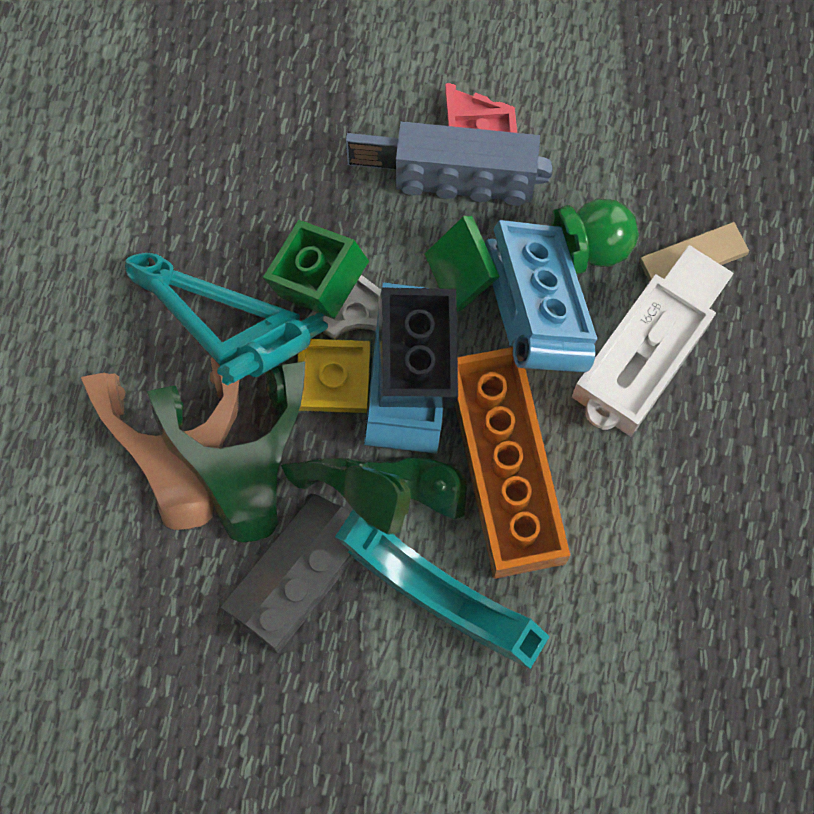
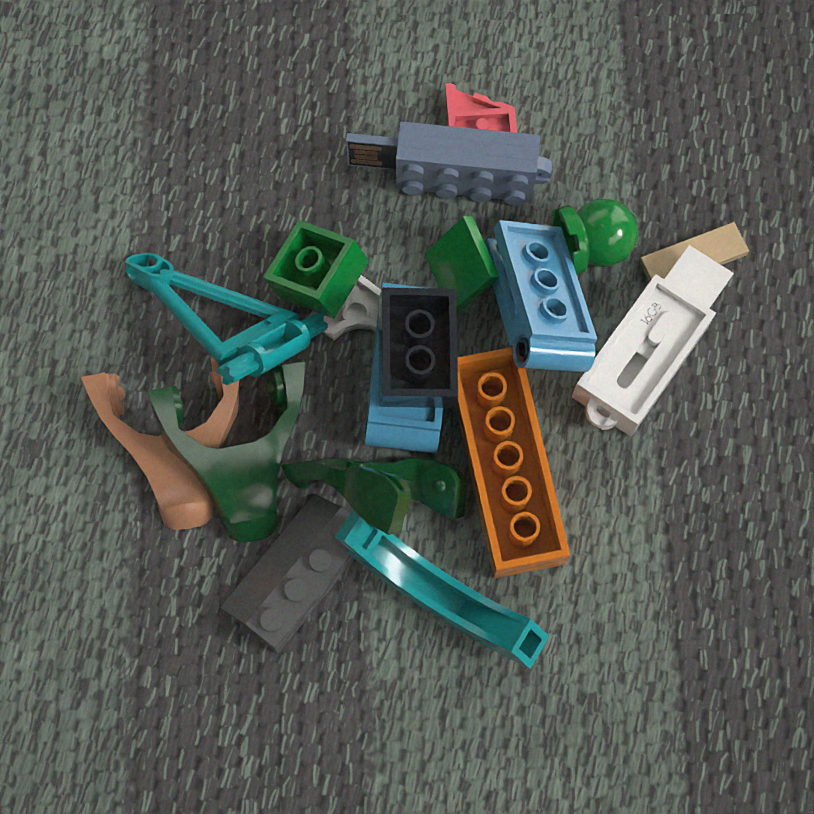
yellow plate [298,339,370,413] -> none

